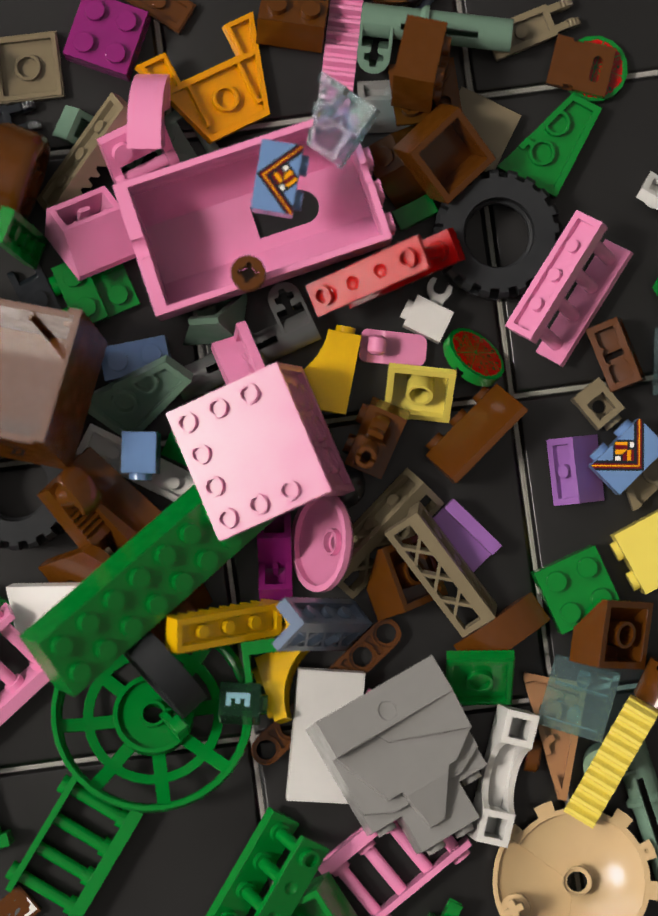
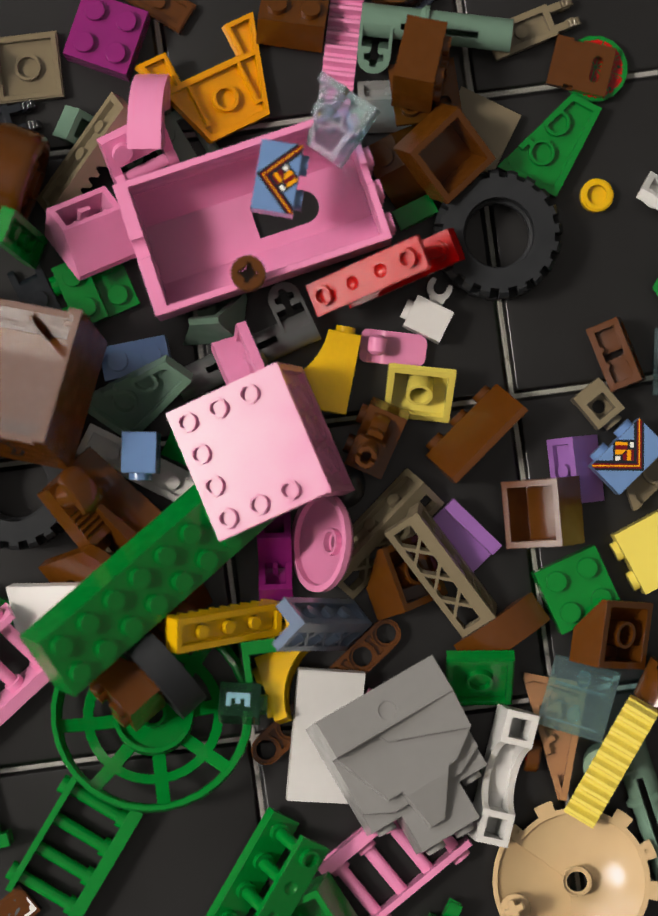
green tile [159,707,189,741] -> none
tile [443,328,504,387] -> none
bright pink fence [505,210,633,367] -> none
none -> reddish brown slope [89,657,167,732]
none -> reddish brown piece [501,476,585,549]
none -> yellow tile [579,178,614,213]

